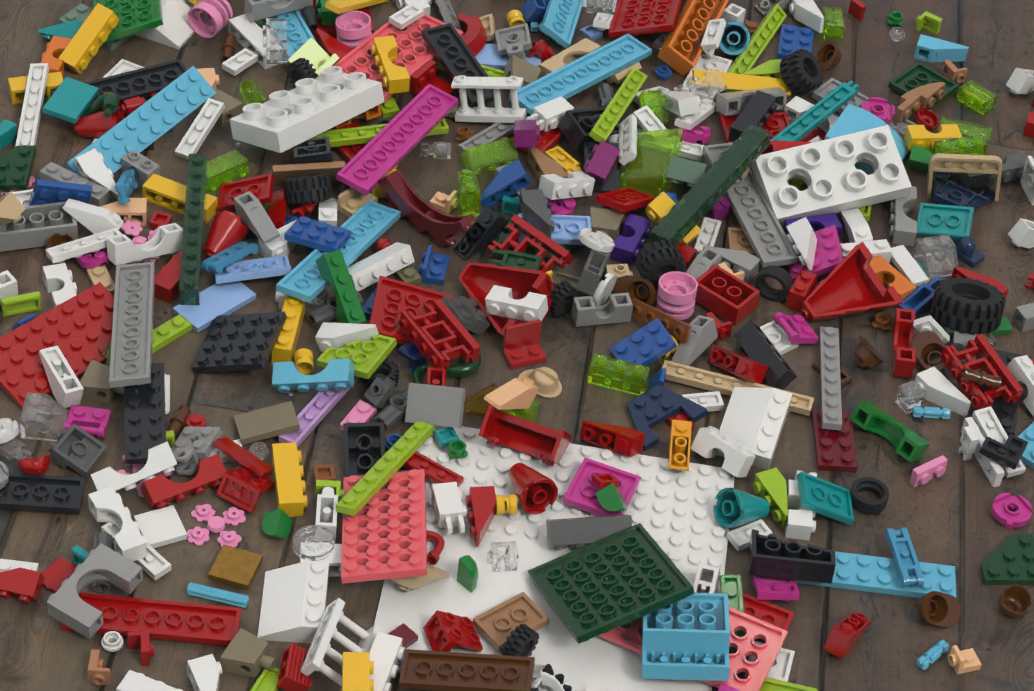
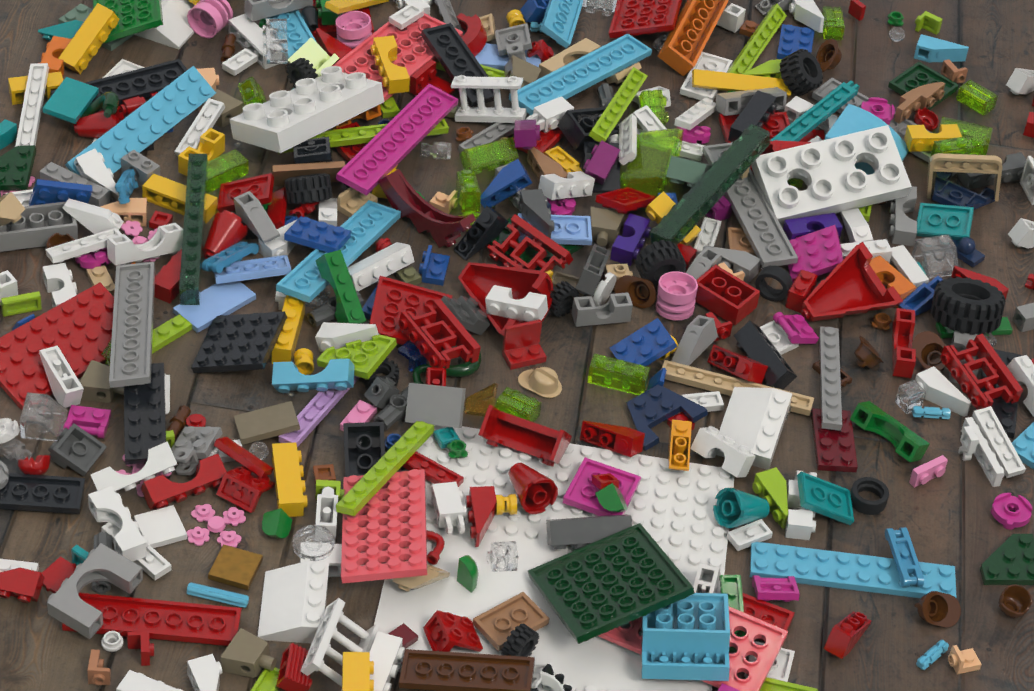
light nougat slope [484,377,539,410] -> none
dark green hinge [488,249,542,270] -> none
teal tile [501,195,520,216] -> none
medium blue tile [579,24,603,41] -> none
white tile [579,228,615,253] -> none
white plate [593,12,614,31] -> none
dark orange bracket [631,298,691,343] -> none
blue plate [655,65,672,81] -> none
white slope [660,91,701,117] -> none
clear arch [673,69,727,97] -> none
white panel [700,18,726,58] -> none
medium azure cone [719,21,750,55] -> none
black wedge [749,529,836,584] -> none
white slope [786,217,817,271] -> none
green brick [906,145,934,172] -> none
white plate [913,315,950,344] -> none
reddish brown pin [961,367,1002,389] -> none
black plate [979,434,1028,470] -> none
none -> yellow arch [178,128,225,179]

